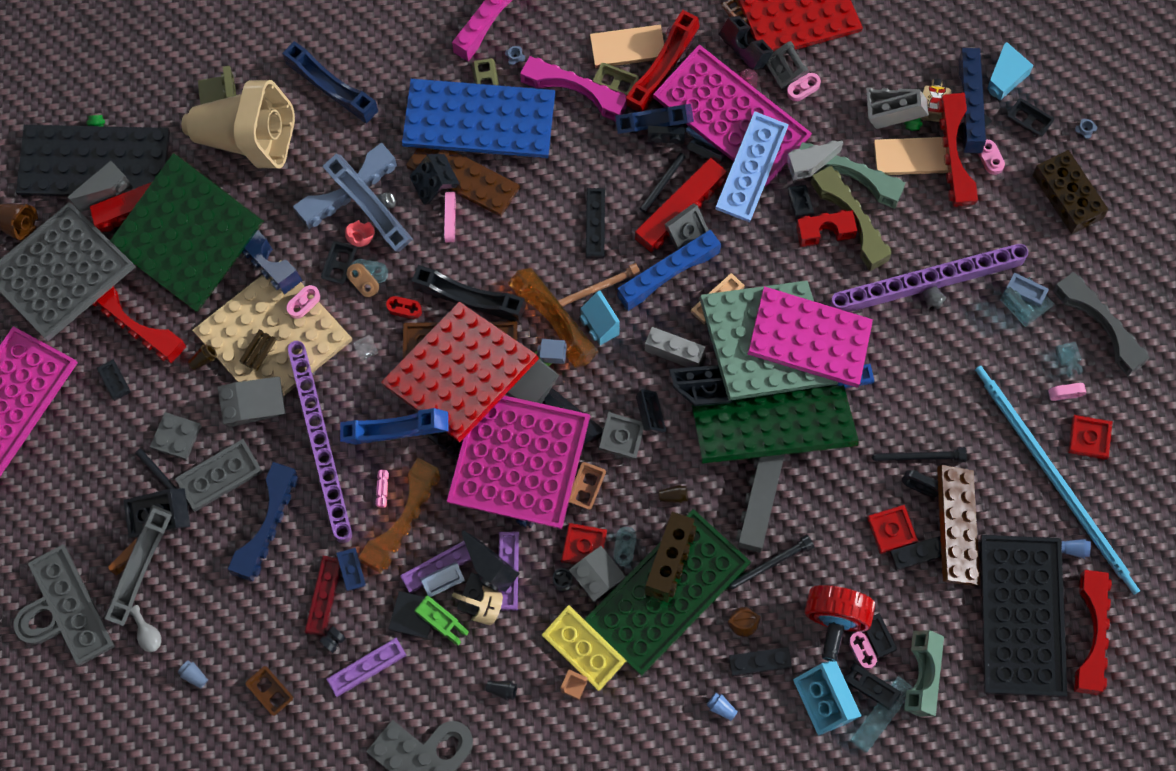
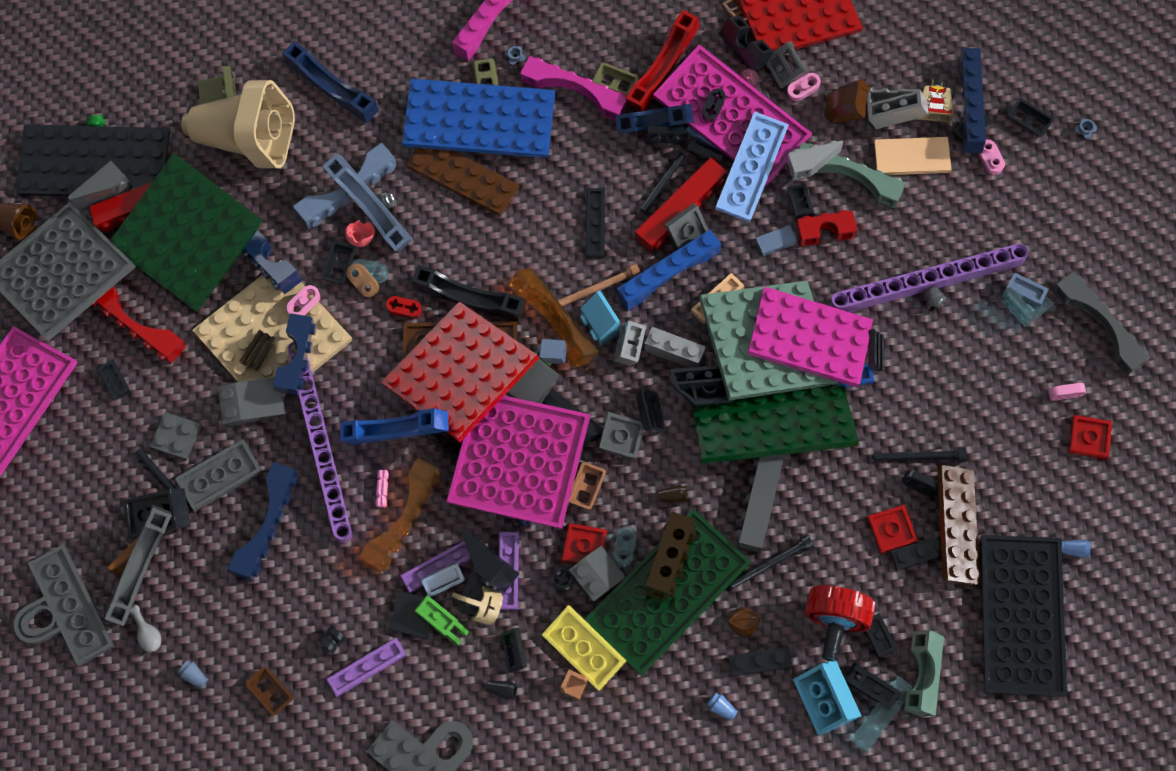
dark brown cone [188,344,217,370] -> none
dark red tile [305,556,341,636] -> none
dark blue plate [336,547,366,592] -> none
clear plate [353,335,378,361] -> none
black bracket [410,154,460,205] -> none
bright pink beam [444,192,456,243] -> none
light nougat tile [590,25,664,68] -> none
olive arch [811,166,891,271] -> none
bright pink beam [849,632,877,670] -> none
green plate [904,118,923,131] -> none
red arch [937,93,978,207] -> none
medium azure axle [975,366,1140,595] -> none
medium azure slope [987,42,1034,100] -> none
dark brown brick [1033,150,1109,234] -> none
clear light blue plate [1056,342,1083,377] -> none
red arch [1074,570,1112,695] -> none
none -> dark blue arch [273,313,317,395]
none -> black plate [501,628,527,673]
none -> light grey brick [613,321,646,366]
none -> black beam [702,88,726,123]
none -> sand blue tile [755,225,797,257]
none -> reddish brown slope [824,79,870,124]
none -> black tile [868,329,884,372]

